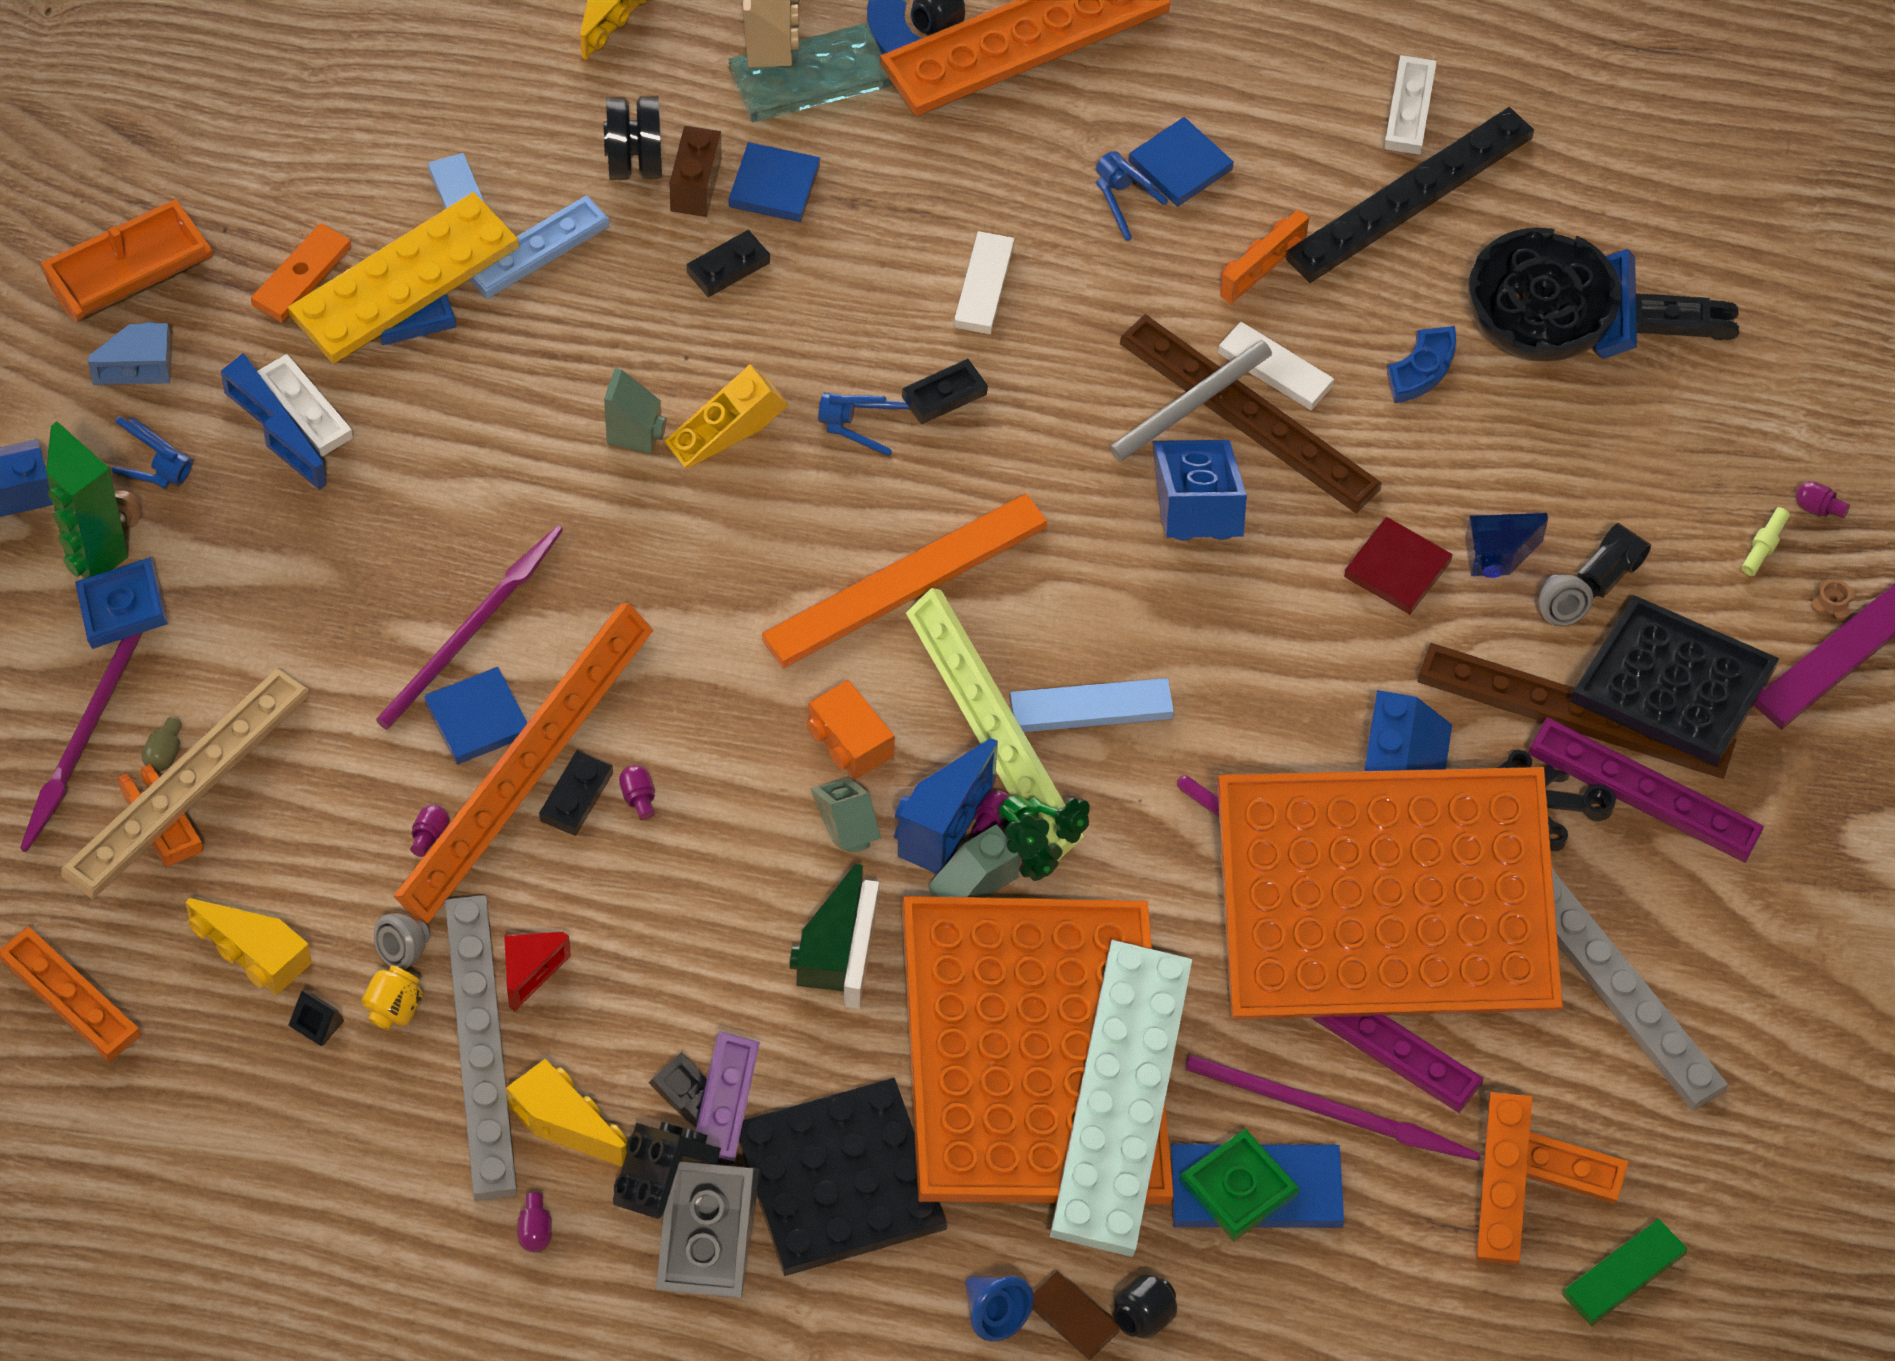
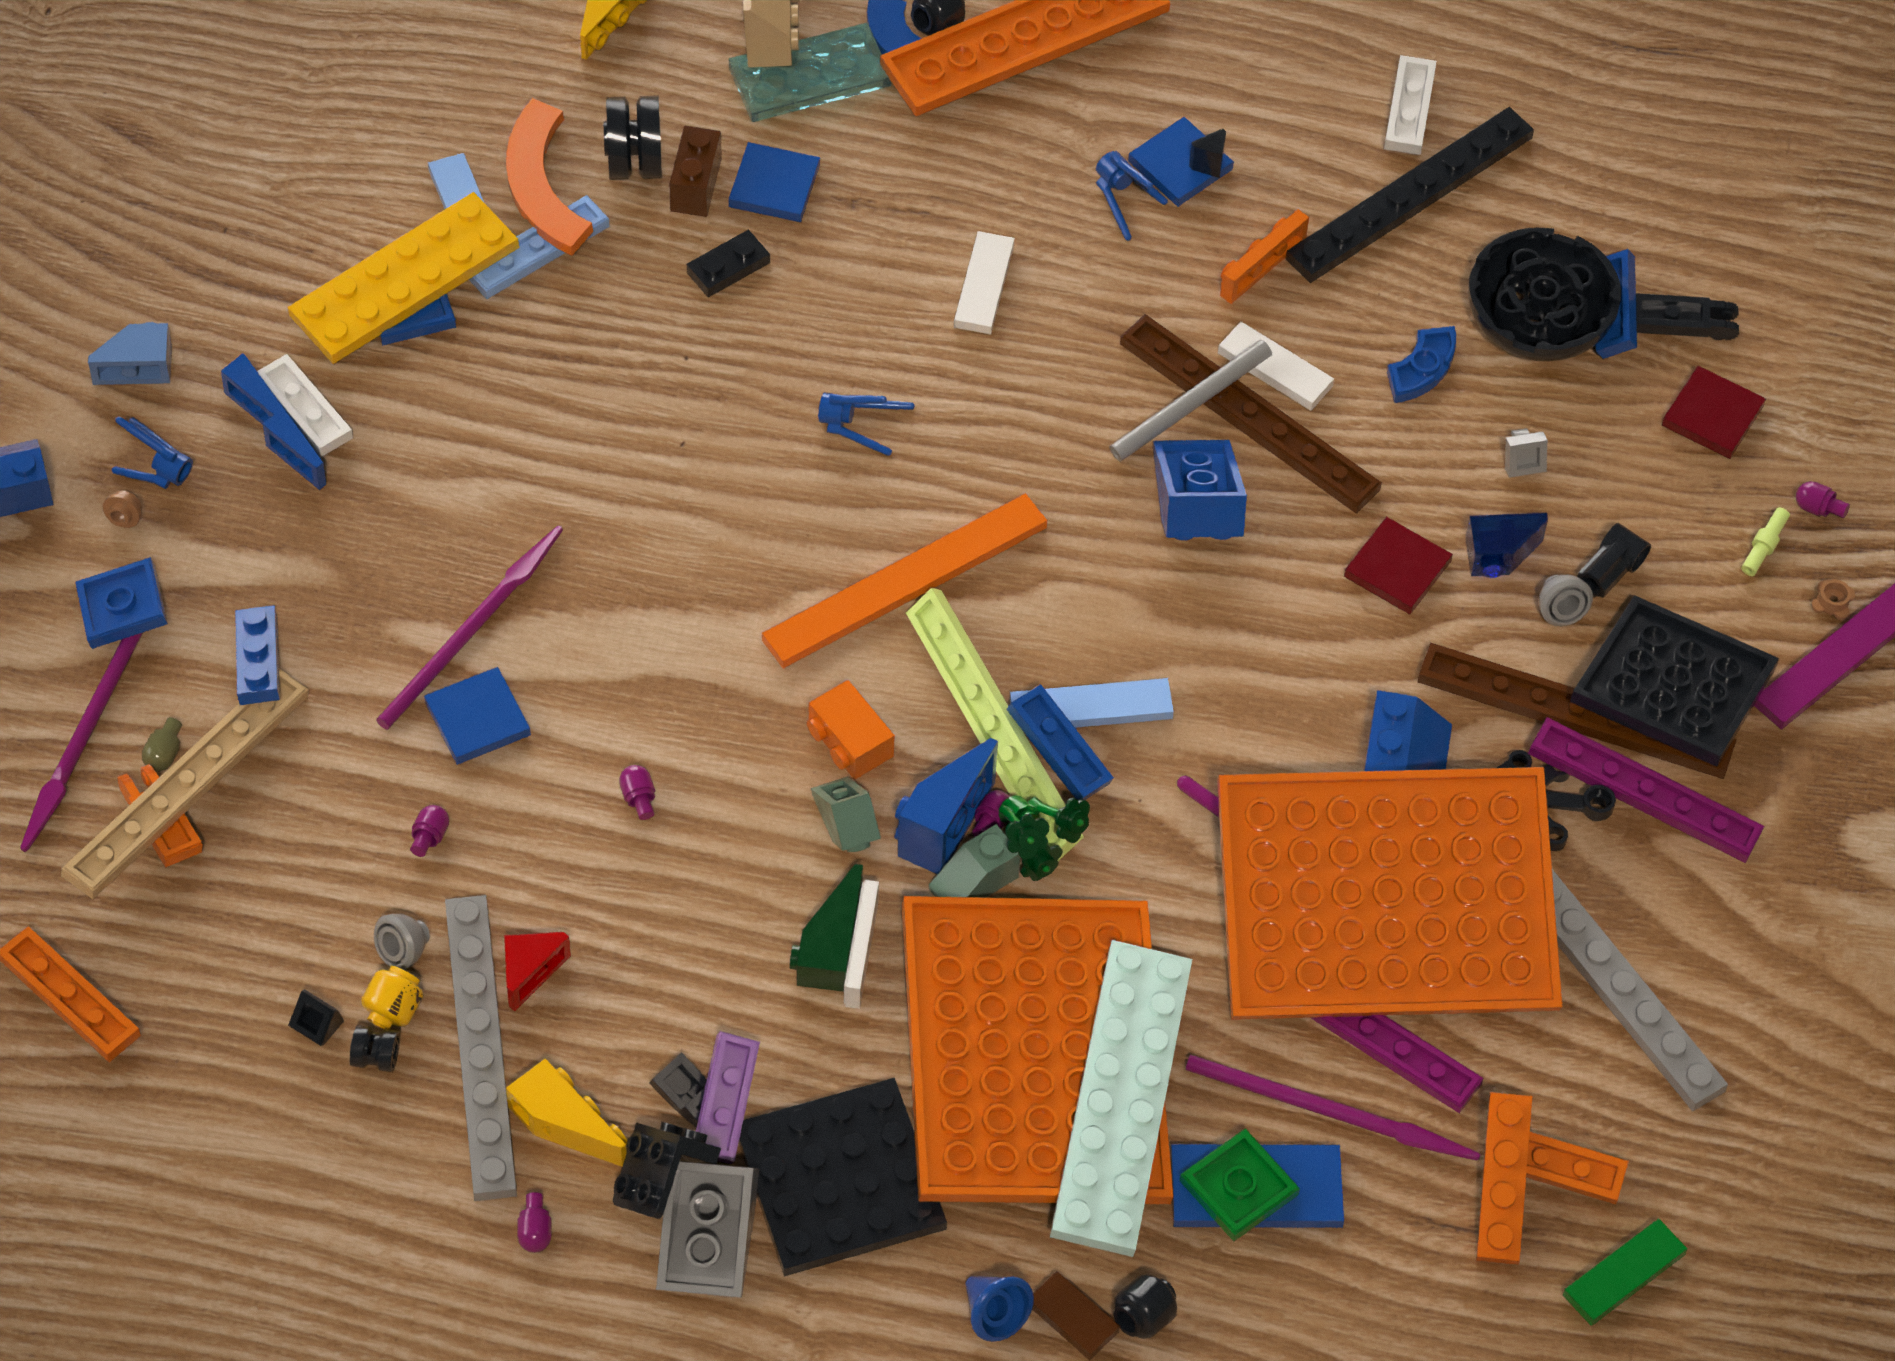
orange container [41,199,213,323] -> none
green slope [46,421,128,578] -> none
yellow slope [186,898,312,996] -> none
orange tile [251,223,352,323] -> none
orange plate [394,603,654,924] -> none
black plate [539,751,613,836] -> none
sand green slope [604,368,667,453] -> none
yellow slope [664,365,789,469] -> none
black plate [902,359,988,425] -> none
none -> plate [235,605,280,705]
none -> black wheel [350,1025,400,1072]
none -> orange tile [506,98,593,256]
none -> blue plate [1007,684,1114,800]
none -> black slope [1189,129,1226,178]
none -> light grey tile [1505,428,1548,478]
none -> dark red tile [1662,366,1766,459]

